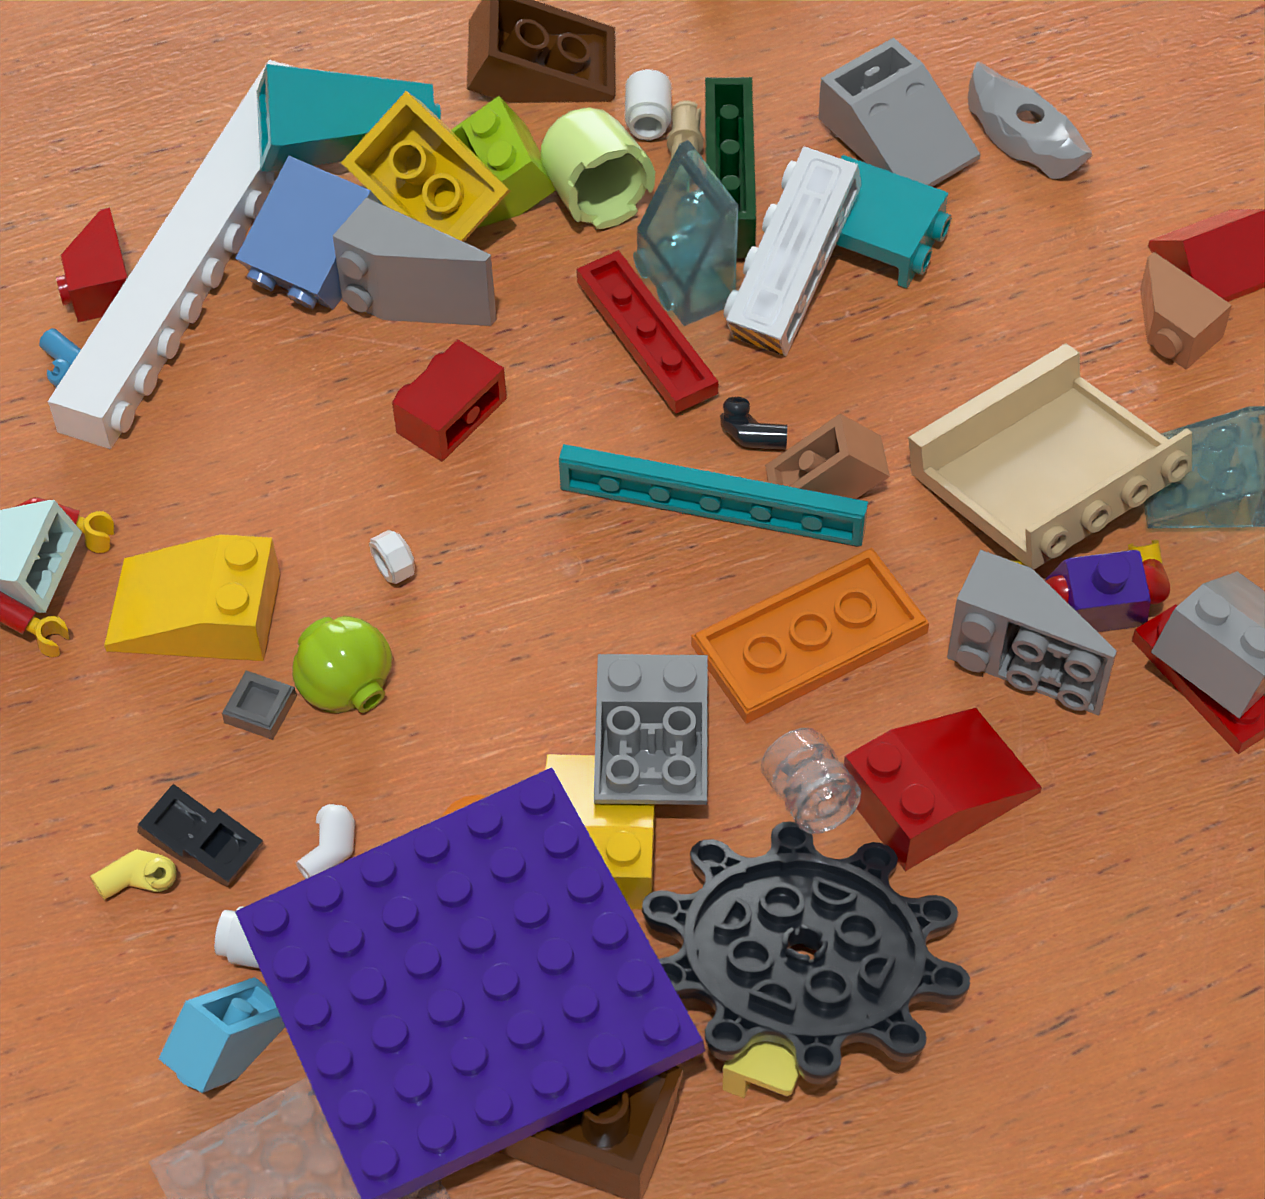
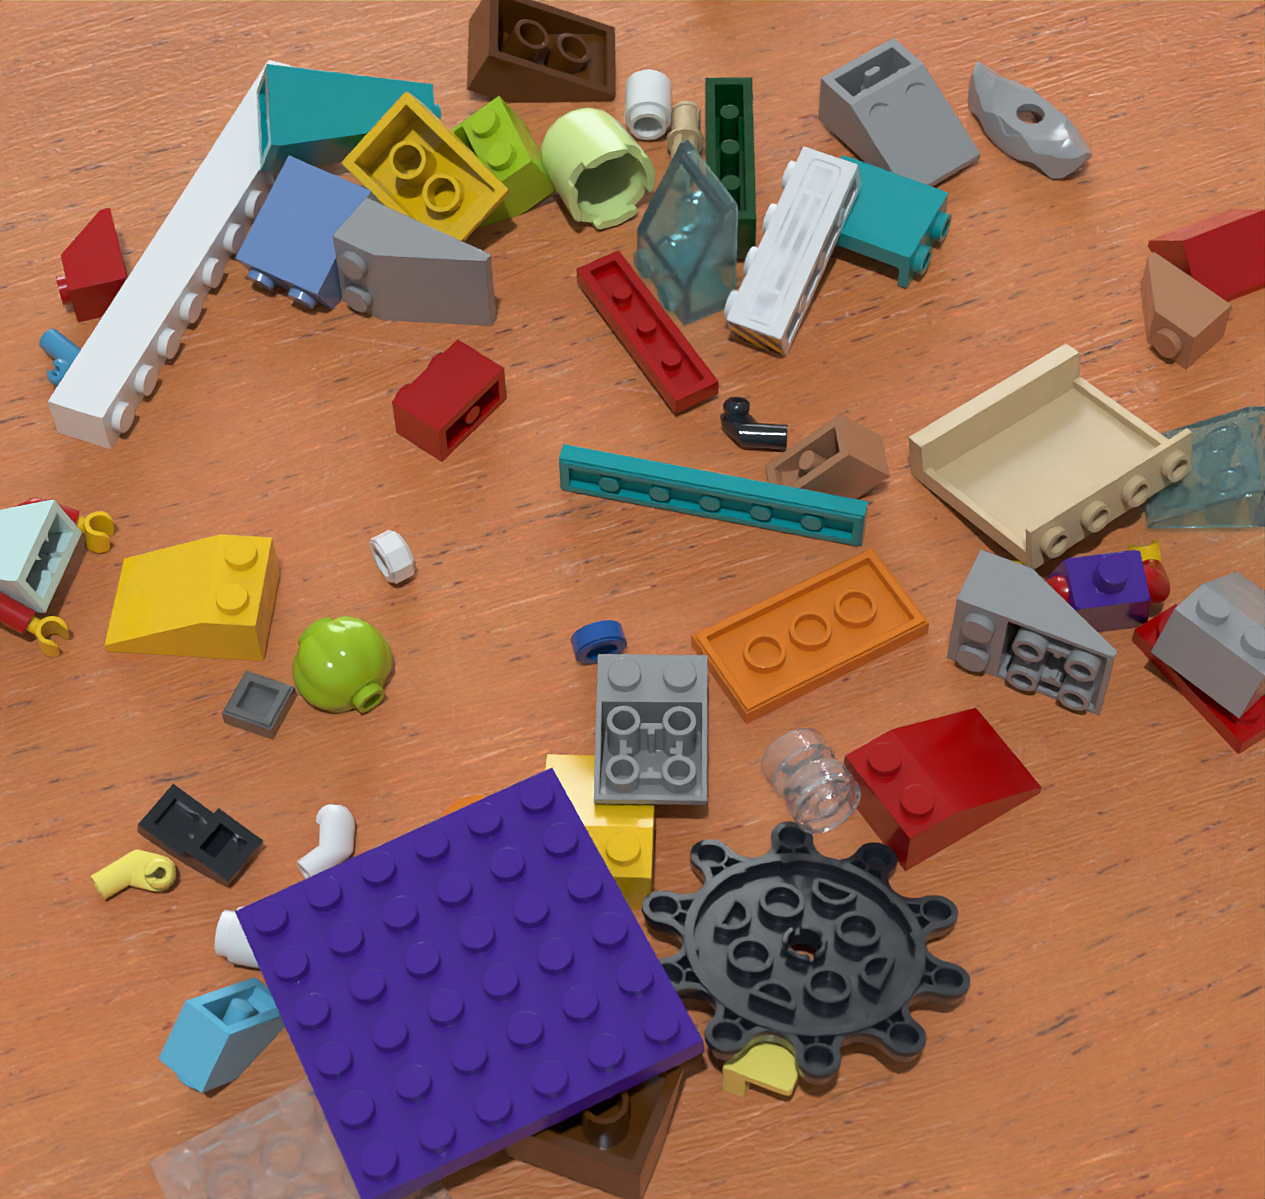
none -> blue tile [570,620,627,664]

